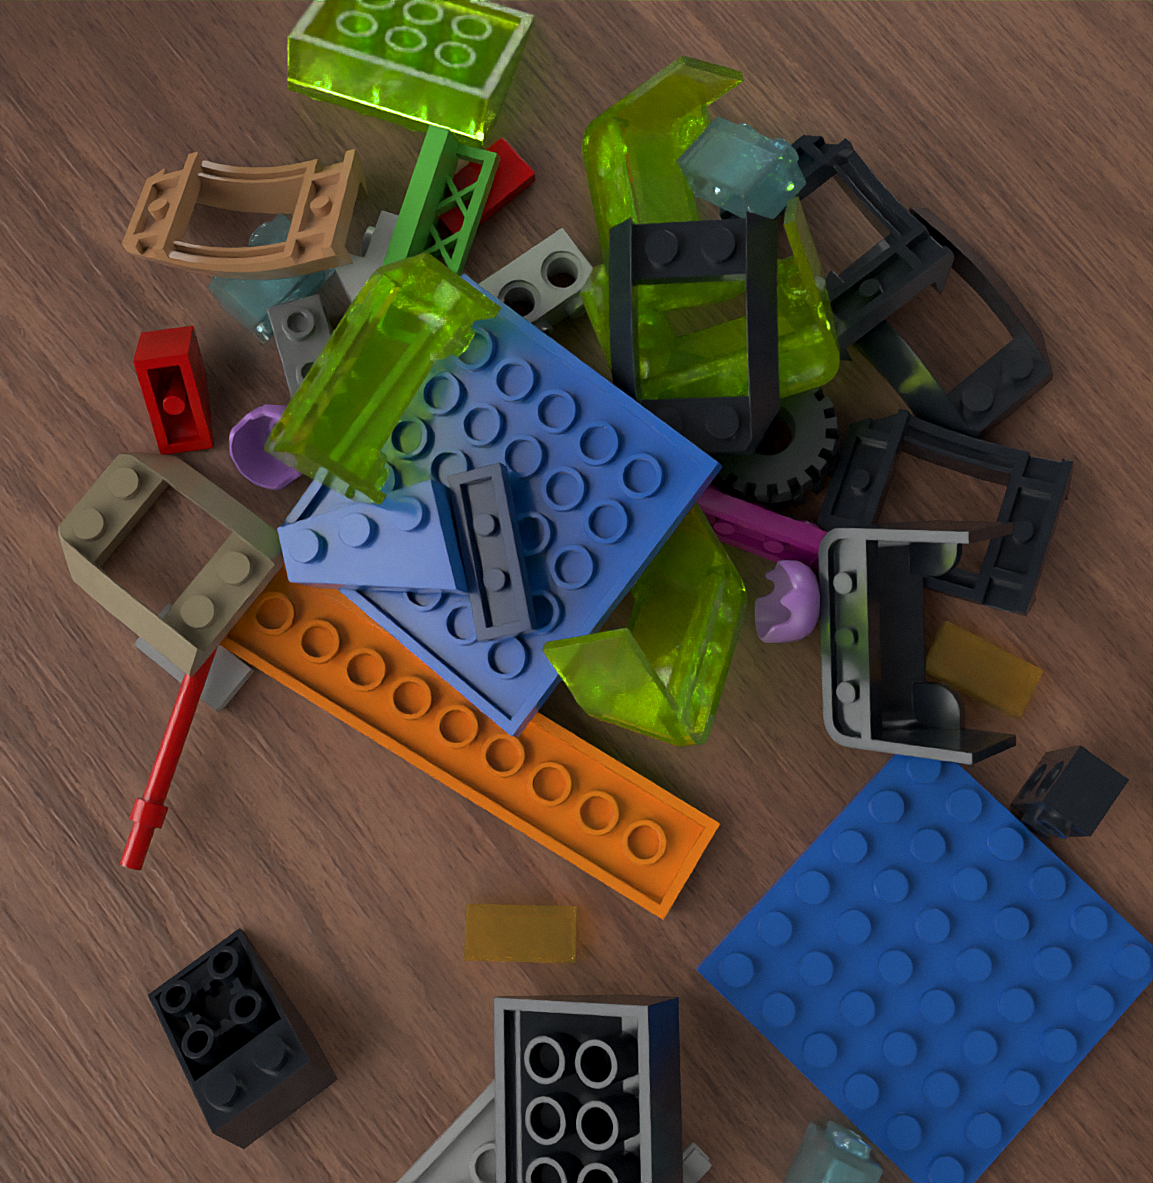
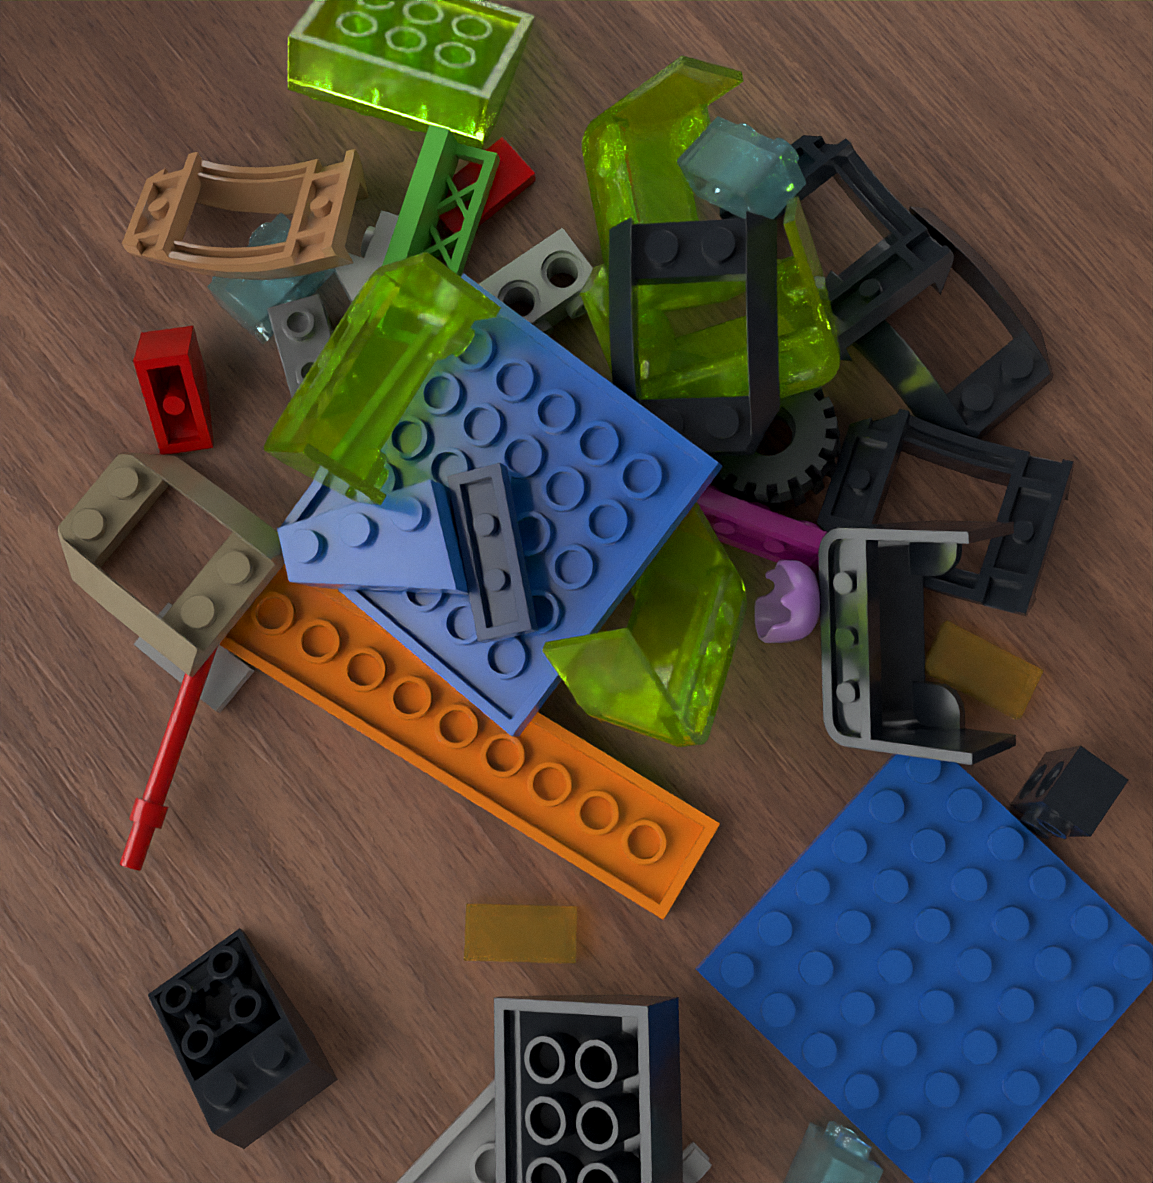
medium lavender hair [229,404,317,490] -> none

